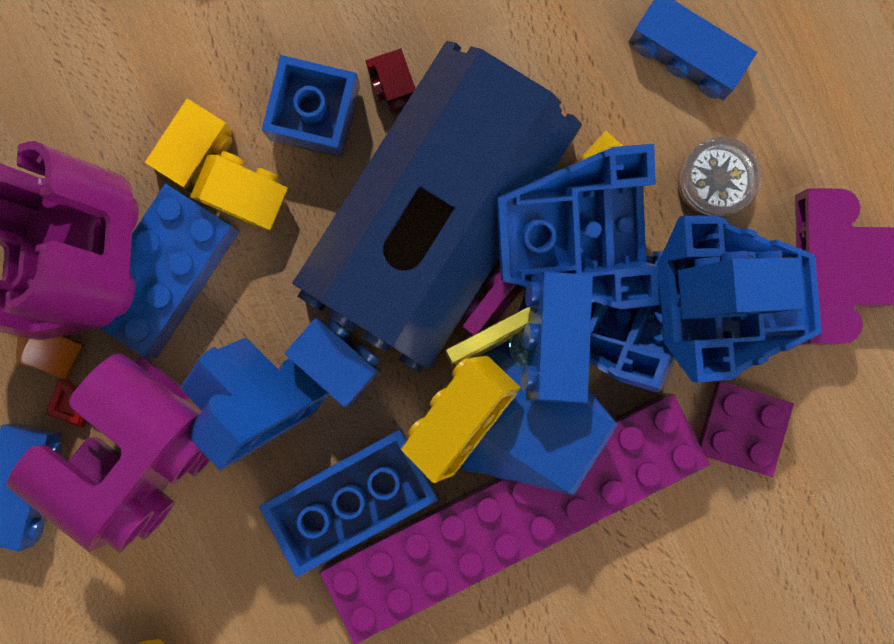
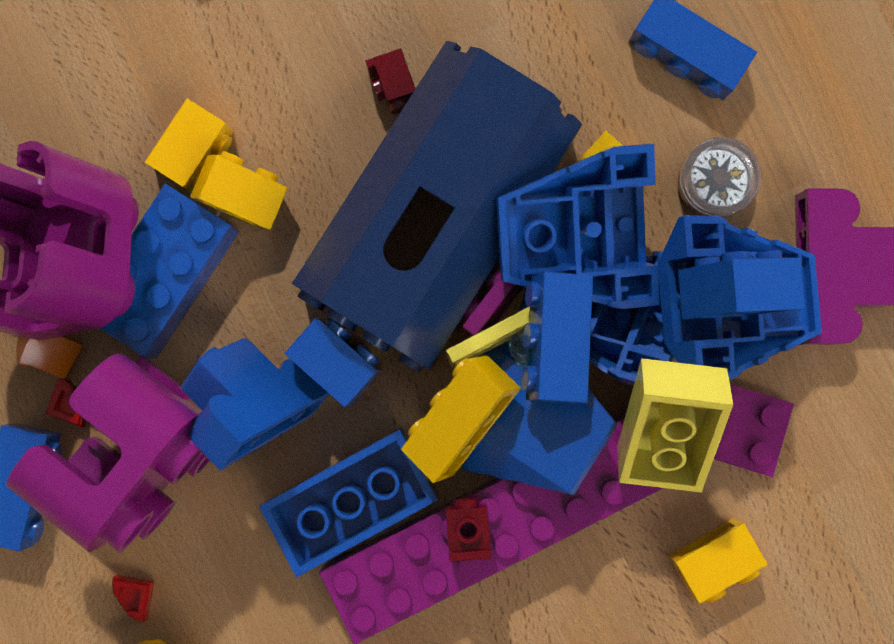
blue brick [262,55,360,158] -> none
none -> red tile [112,575,154,622]
none -> dark red brick [446,497,491,562]
none -> light yellow brick [617,358,733,493]
none -> yellow brick [668,518,768,604]

